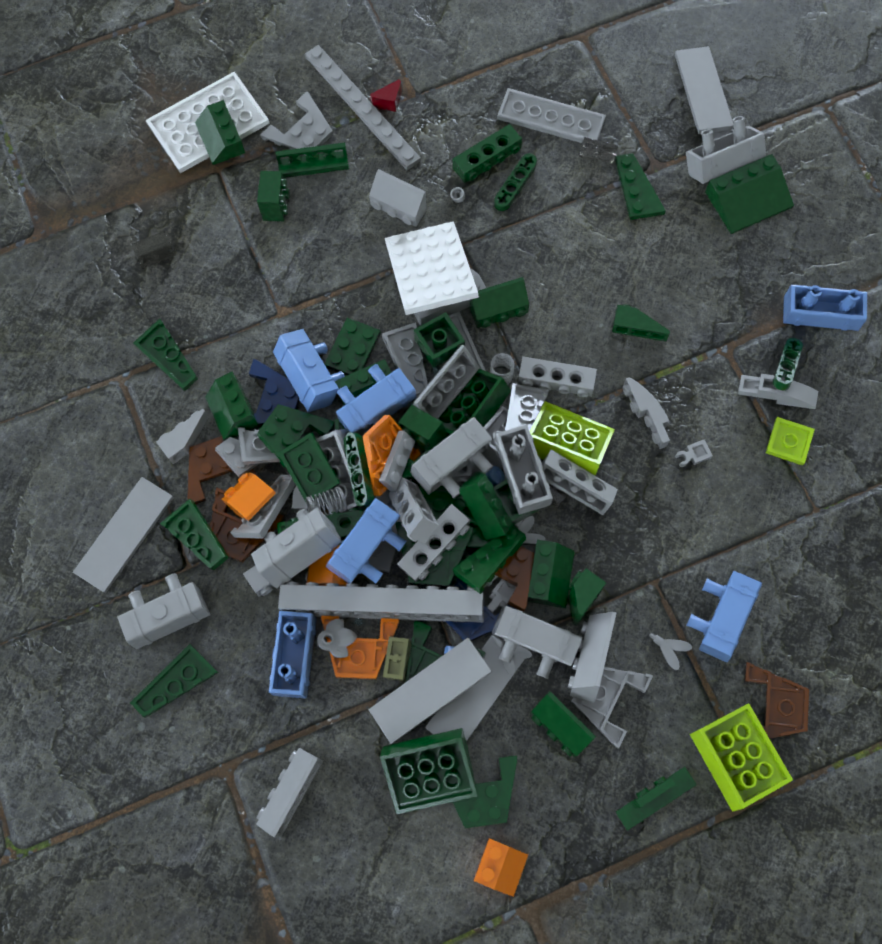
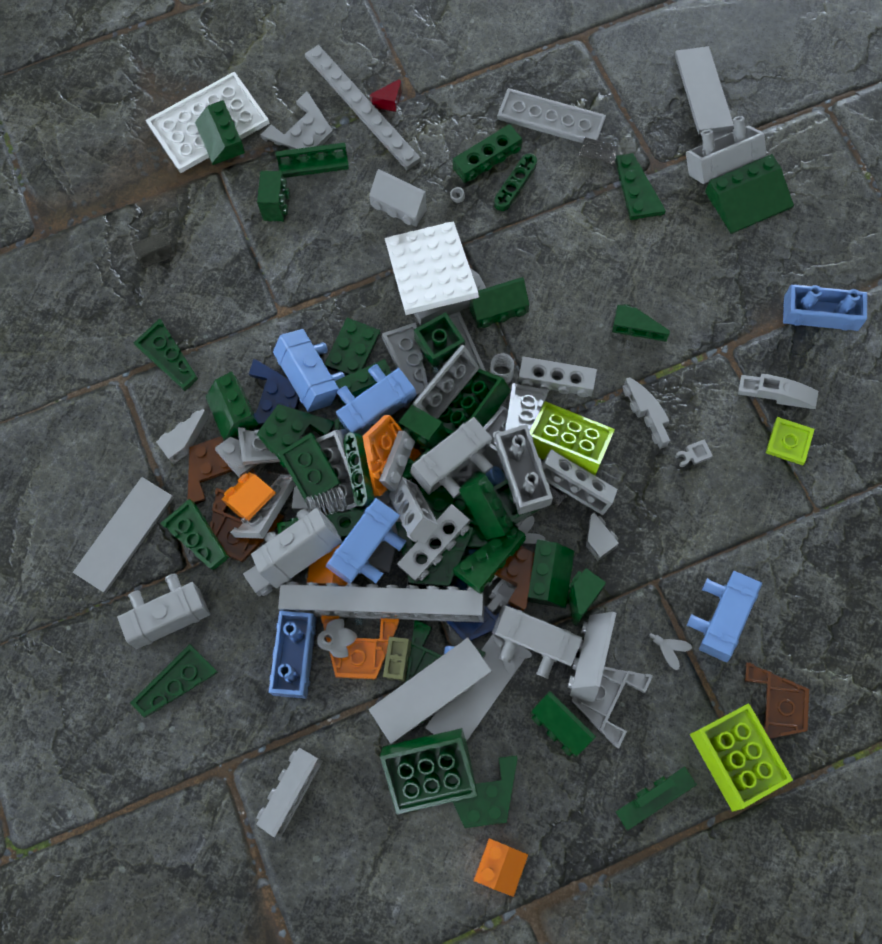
dark green beam [773,338,803,391] -> none
none -> light grey slope [586,513,619,561]

